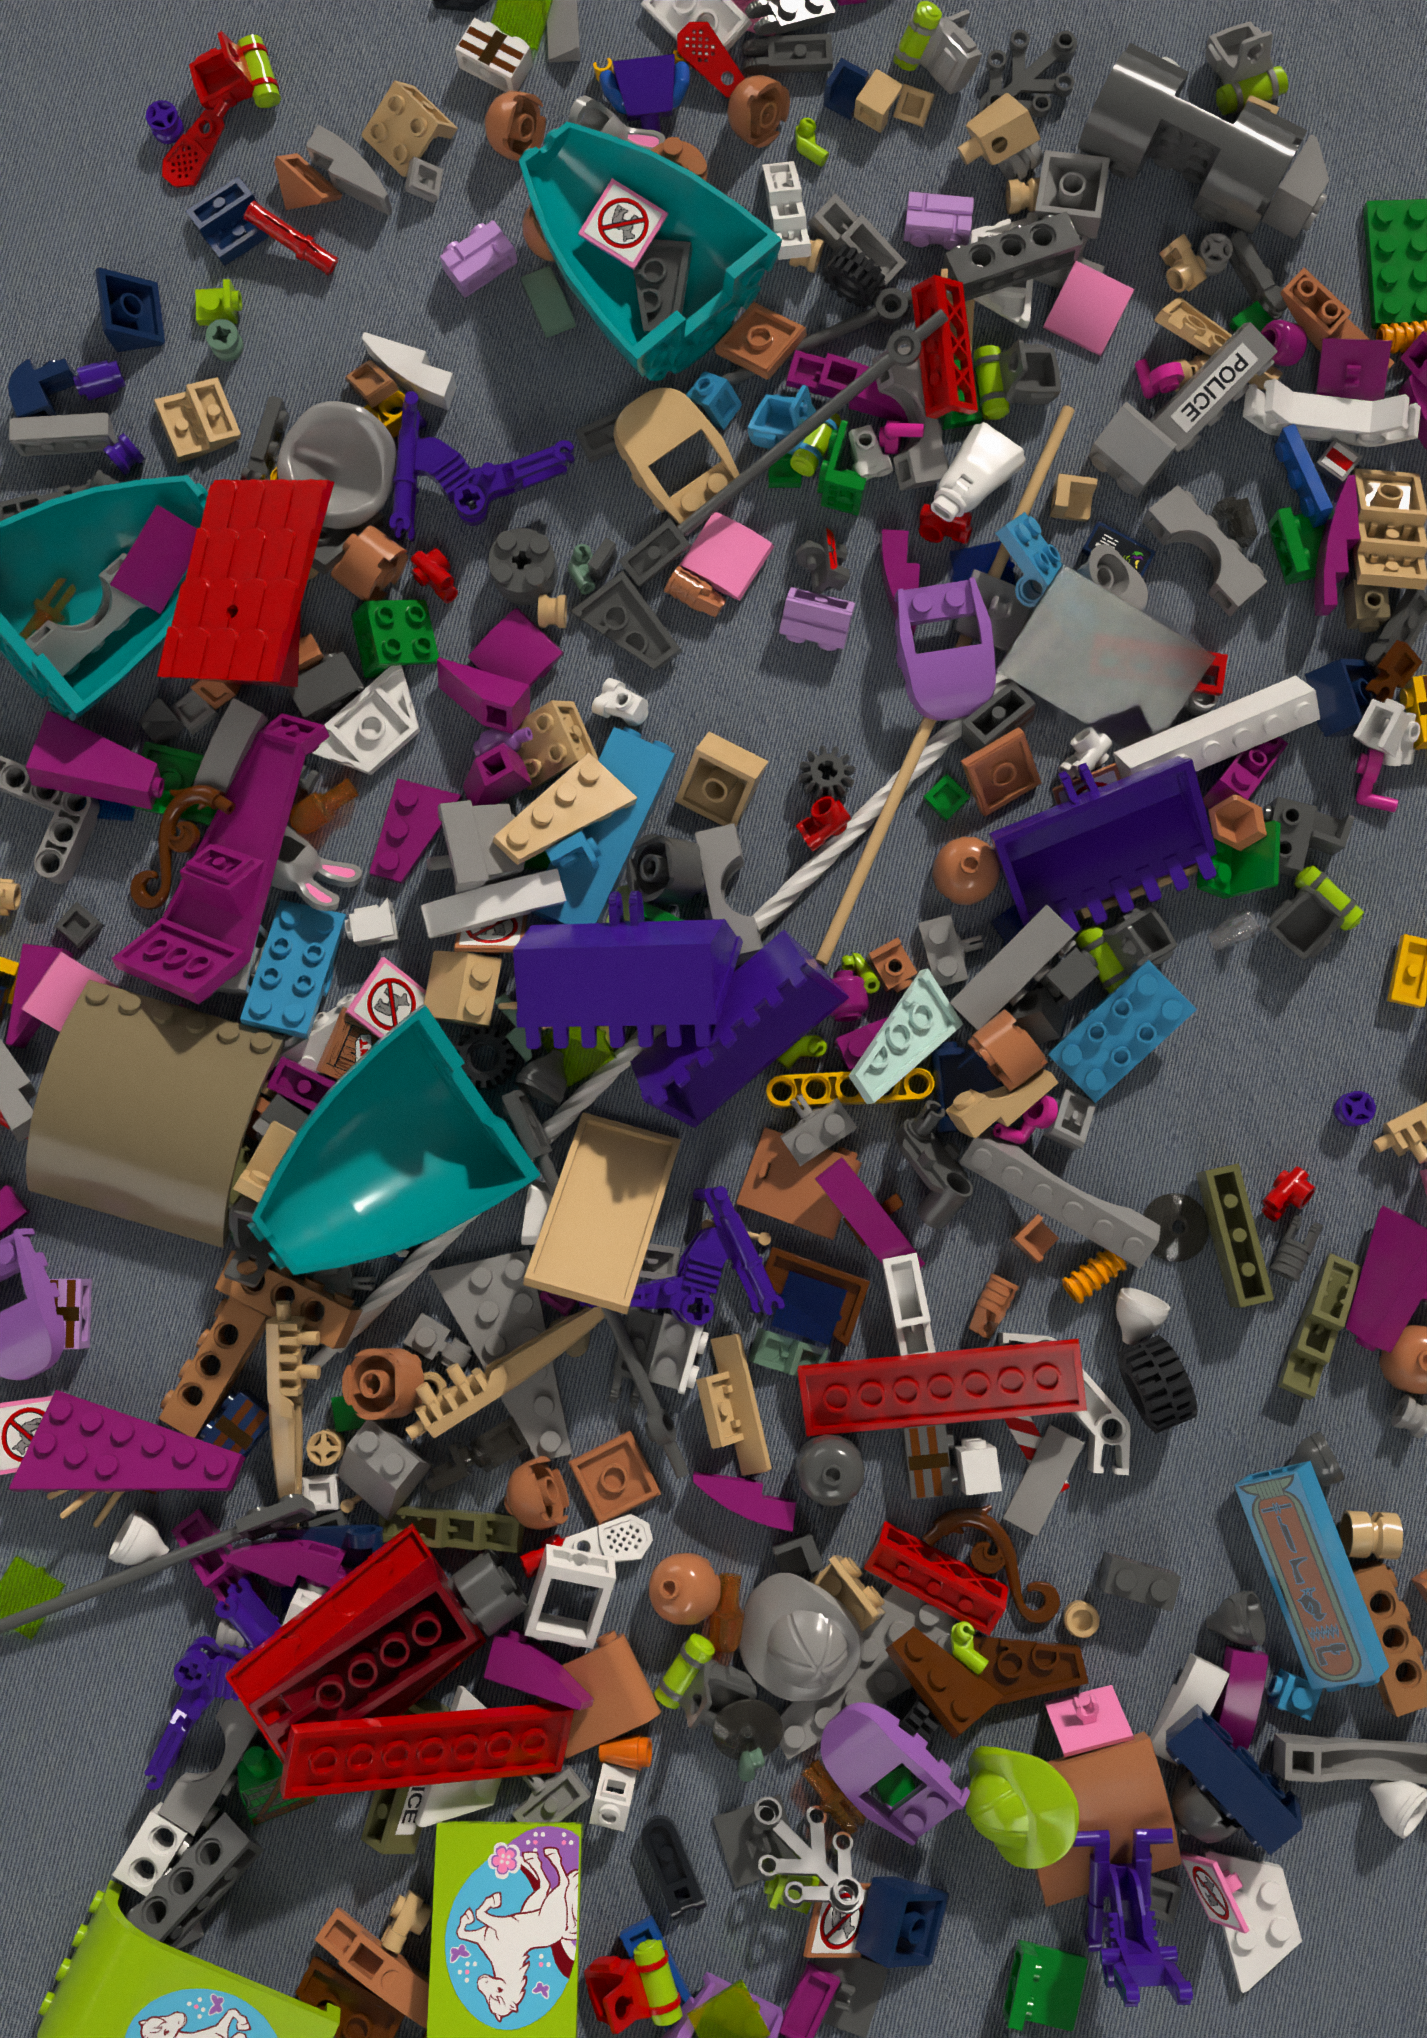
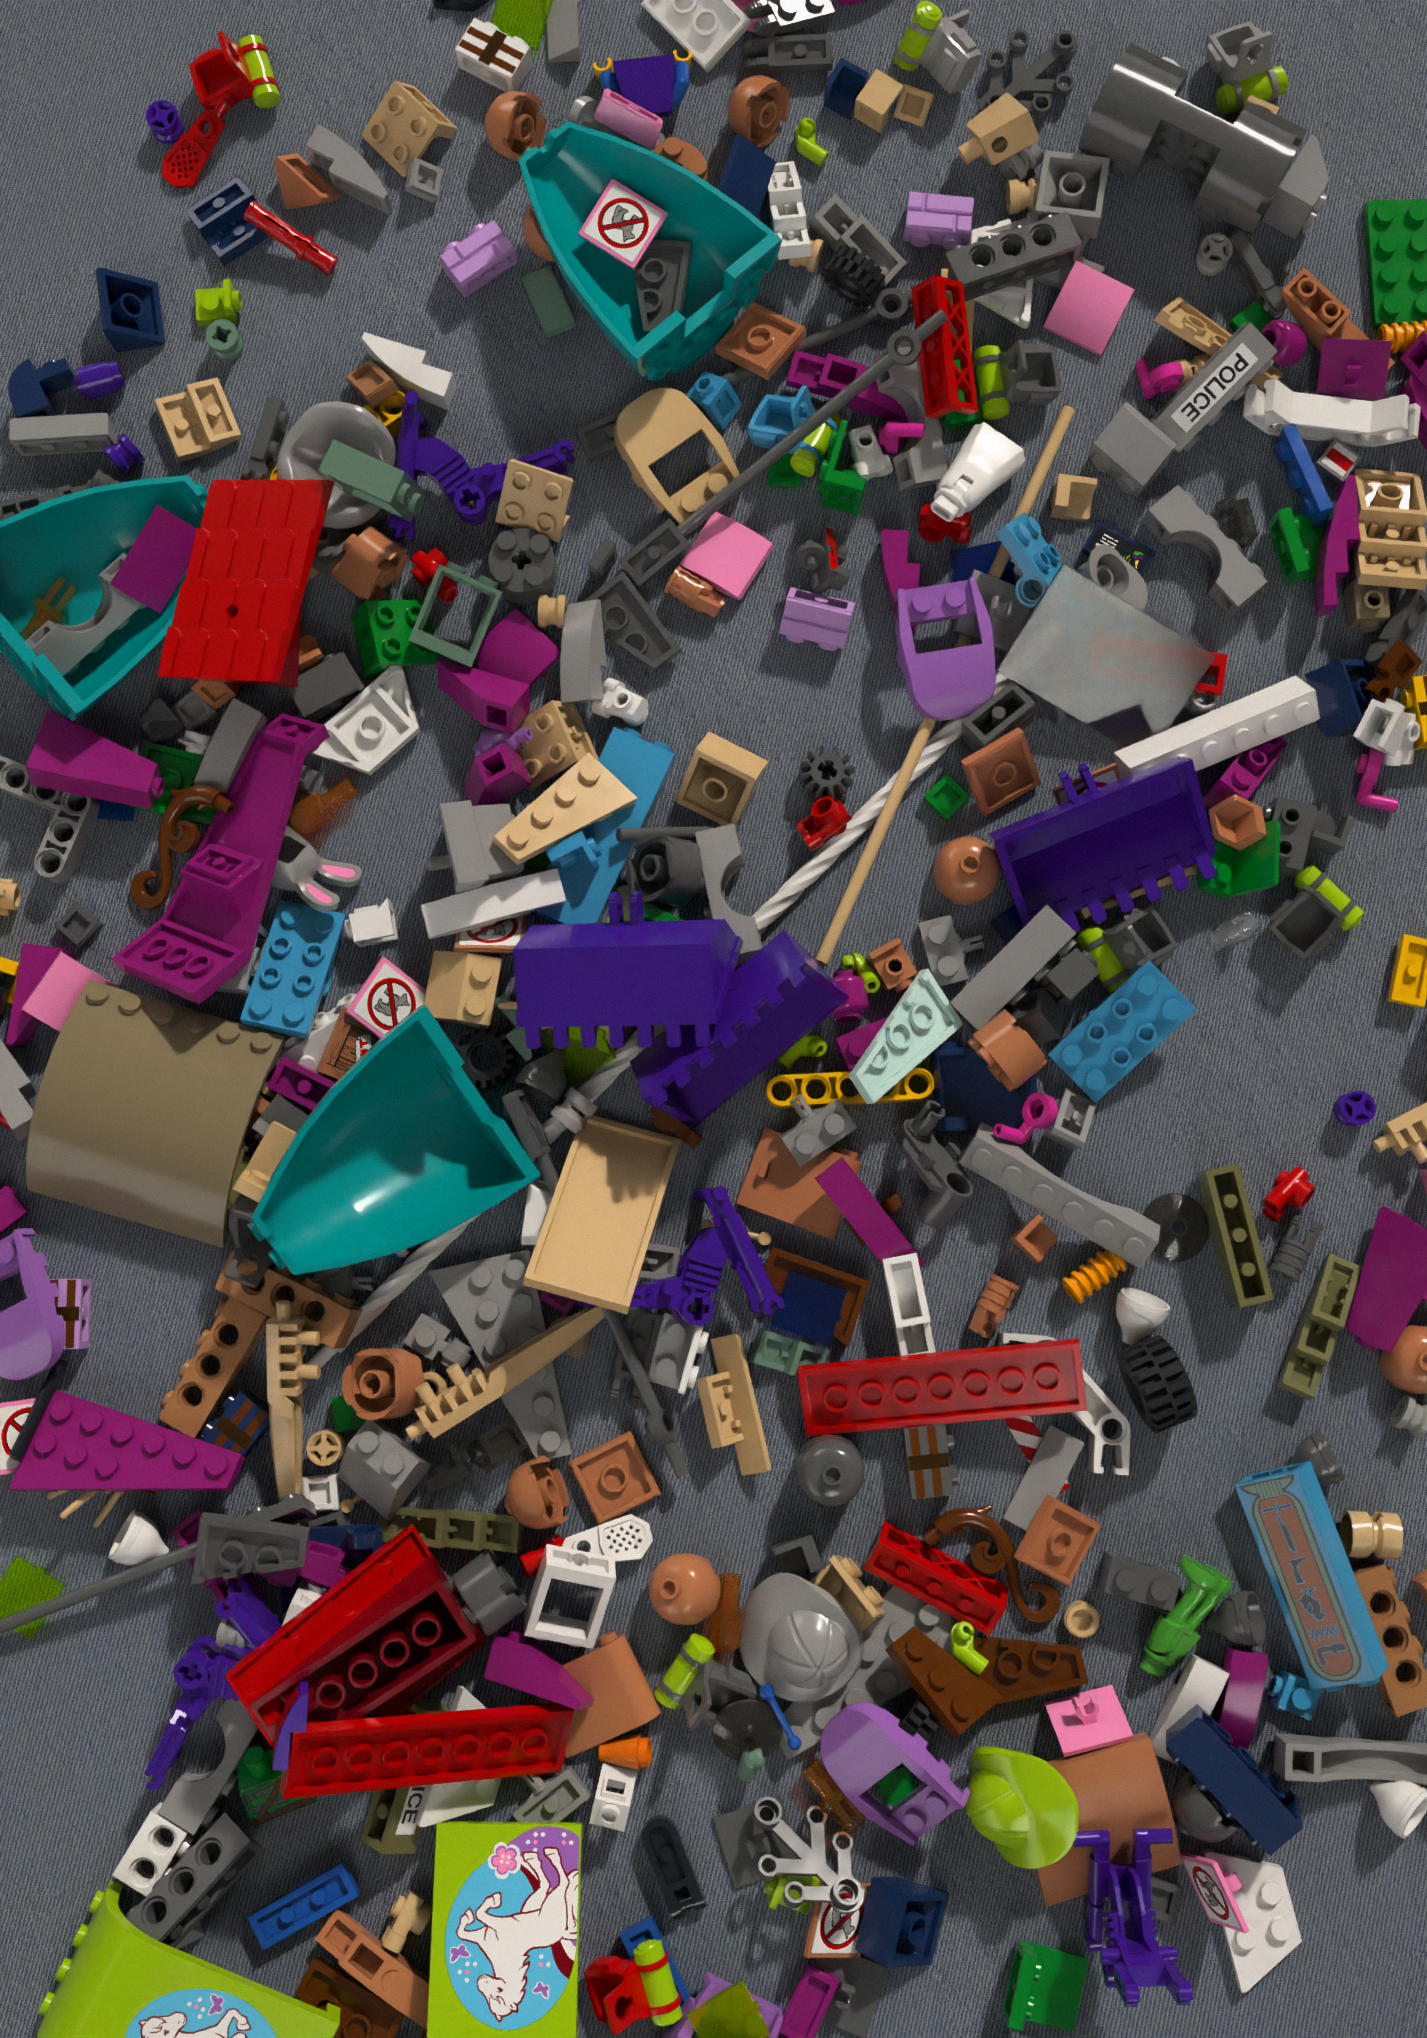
magenta wing [369,778,463,884] -> none
sand green arm [568,544,595,595] -> none
red piece [677,22,745,98] -> none
magenta slope [693,1471,796,1532] -> none
tan slope [945,1069,1058,1139] -> none
white brick [953,1437,1002,1495] -> none
white plate [1058,727,1112,780] -> none
tan plate [1159,233,1207,293] -> none
none -> black bar [9,1358,69,1461]
none -> white plate [178,730,212,755]
none -> dark grey wing [192,1512,311,1585]
none -> blue plate [247,1860,361,1951]
none -> dark purple slope [272,1682,309,1770]
none -> sand green window [318,439,425,522]
none -> sand green window [409,561,502,667]
none -> tan bracket [495,459,574,542]
none -> light grey wheel [550,1086,598,1135]
none -> light grey slope [560,599,607,704]
none -> bright pink slope [594,88,663,149]
none -> dark grey bar [616,826,712,842]
none -> reddish brown plate [648,1106,704,1149]
none -> dark blue slope [717,135,776,218]
none -> blue hinge [760,1684,802,1750]
none -> nougat tile [1014,1494,1101,1587]
none -> bright green piece [1140,1554,1234,1677]

